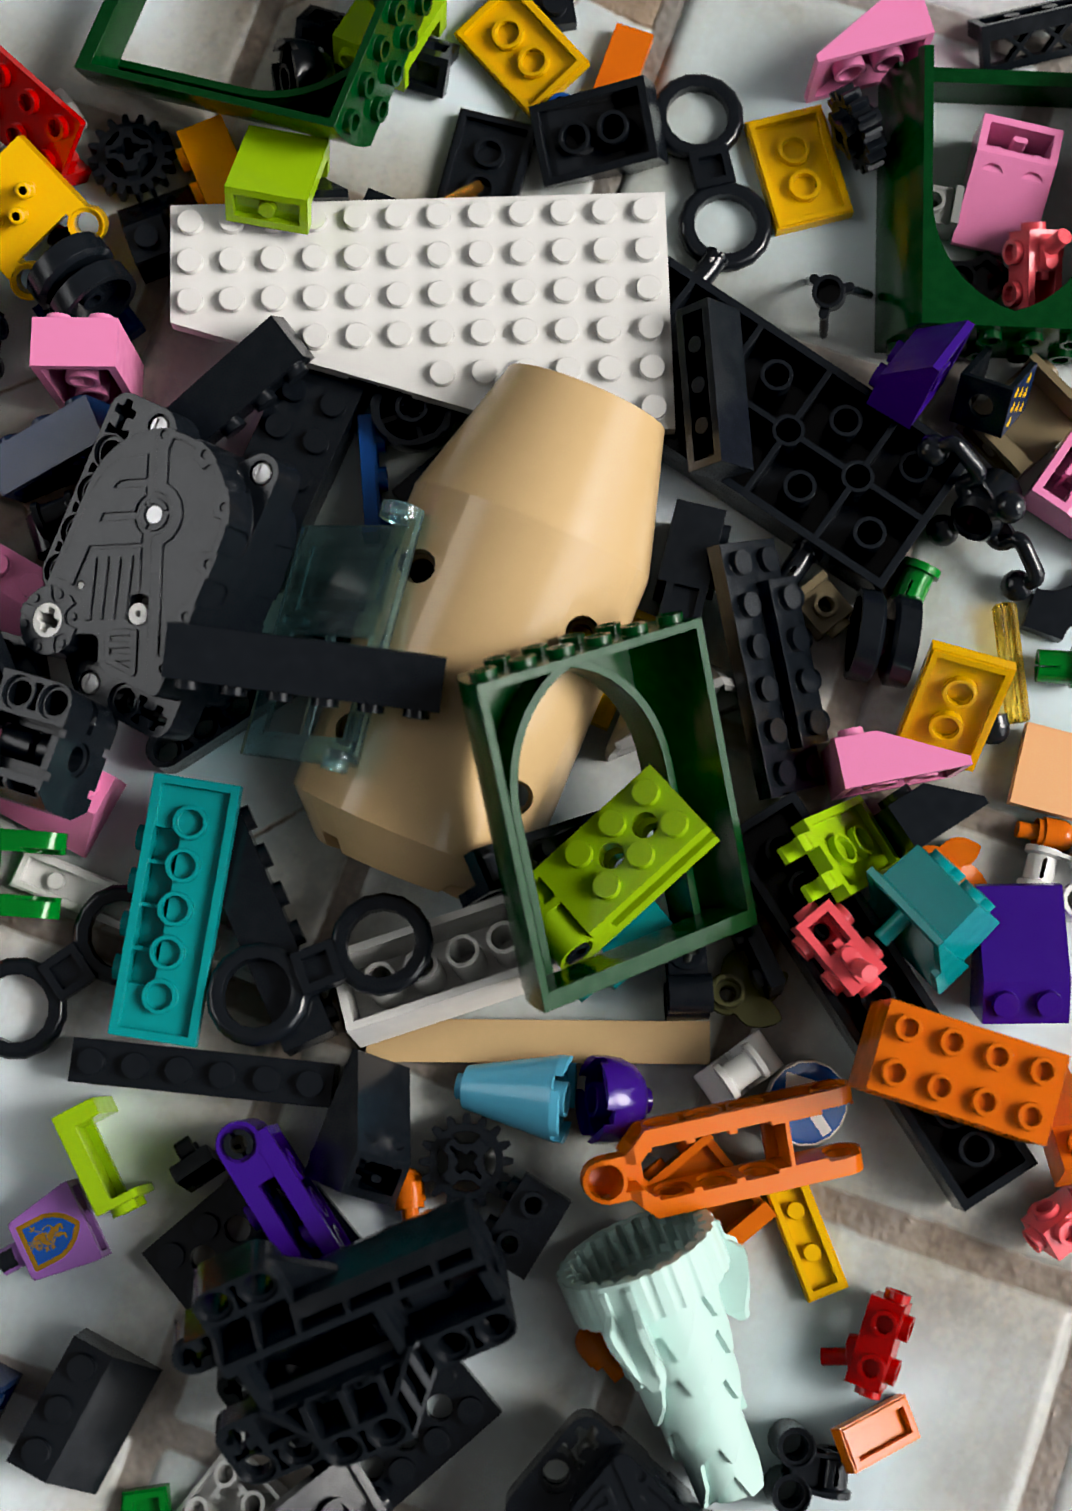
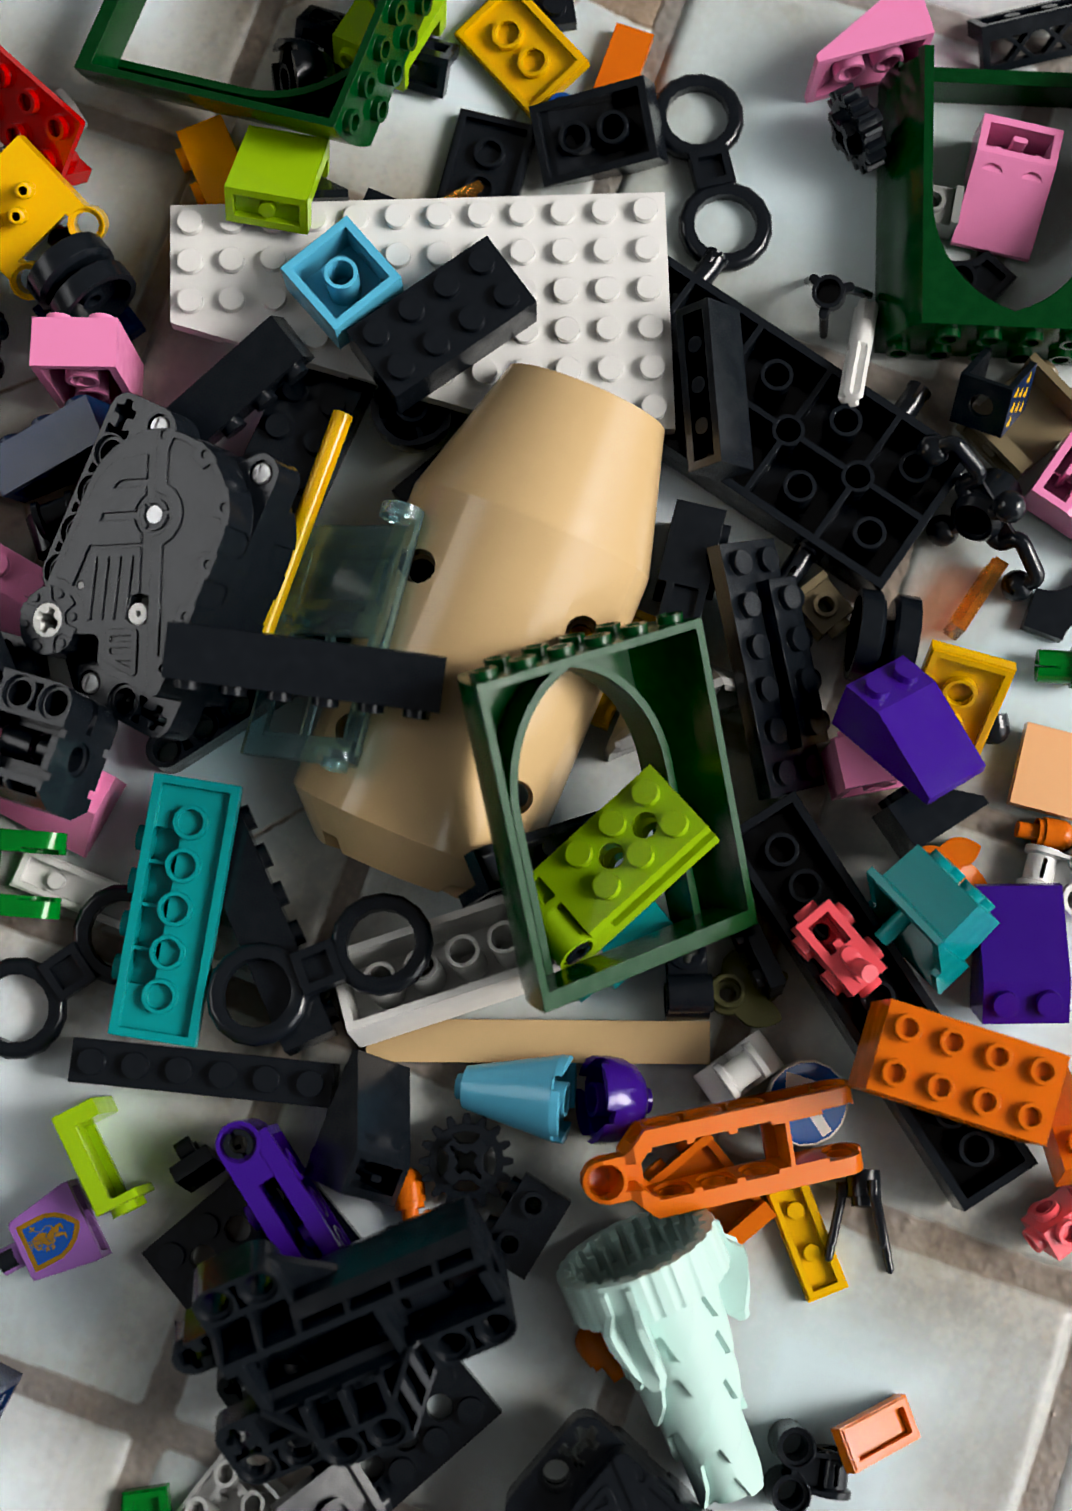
black slope [6,1328,163,1495] -> none
black gear [87,114,177,203] -> none
black slope [117,185,197,284] -> none
blue tile [357,414,391,546] -> none
yellow tile [744,104,854,237] -> none
lime tile [776,795,900,904] -> none
red brick [820,1287,915,1401] -> none
dark purple slope [866,320,975,429] -> none
green bush [890,556,941,603] -> none
clear yellow axle [992,602,1030,724] -> none
coral brick [1002,222,1072,311] -> none
none -> yellow piece [262,409,353,634]
none -> medium azure brick [280,215,404,349]
none -> black brick [346,236,537,415]
none -> black plant [824,1169,894,1274]
none -> dark purple slope [832,655,986,805]
none -> white axle [838,298,878,408]
none -> clear orange tile [943,556,1009,641]

